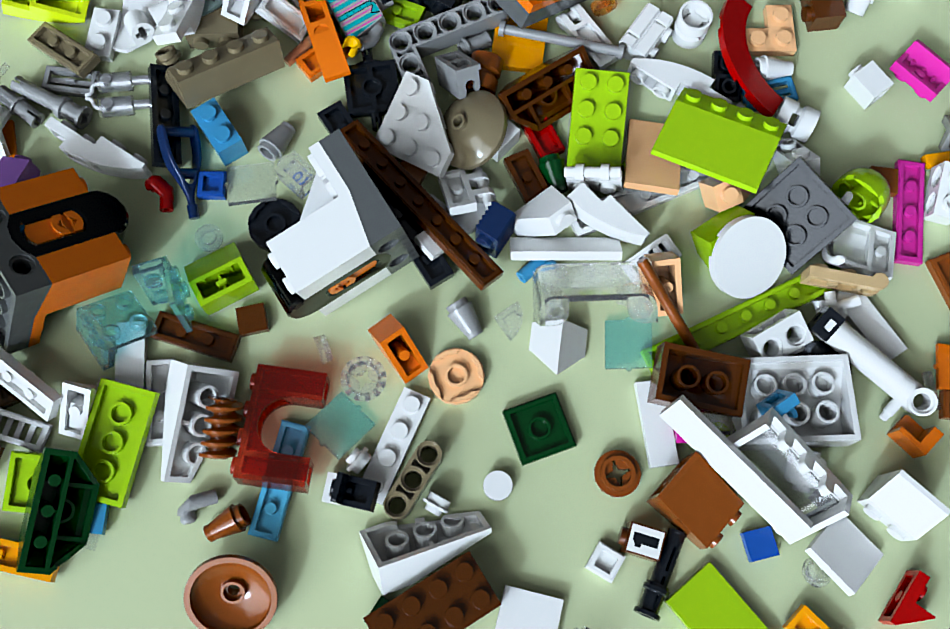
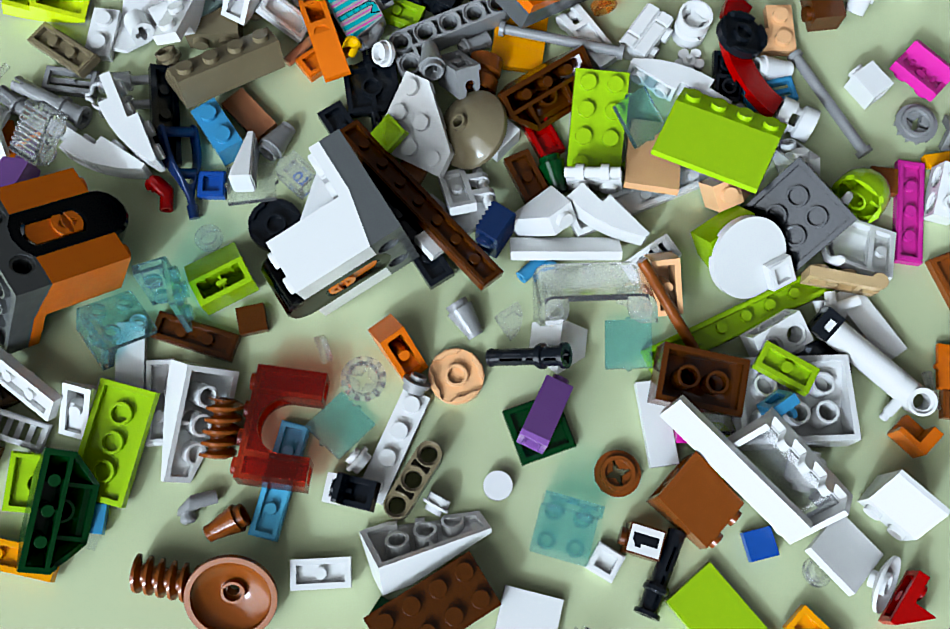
none -> clear brick [8,99,68,166]
none -> white slope [98,71,166,172]
none -> dark orange piece [129,553,199,603]
none -> nougat tile [221,87,277,143]
none -> white slope [228,131,260,192]
none -> white plate [290,556,352,591]
none -> lime tile [370,113,409,153]
none -> white plate [372,40,396,67]
none -> light grey plate [402,372,431,396]
none -> light grey cone [419,41,446,81]
none -> black pin [485,342,572,369]
none -> medium lavender slope [516,374,573,454]
none -> clear light blue bracket [529,490,605,567]
none -> clear light blue piece [612,86,665,149]
none -> white plant [674,48,704,70]
none -> black tile [716,11,768,59]
none -> lime plate [751,340,820,396]
none -> white tile [762,253,797,292]
none -> light grey bar [787,49,873,159]
none -> white dish [867,555,901,614]
none -> light grey gear [893,104,938,145]

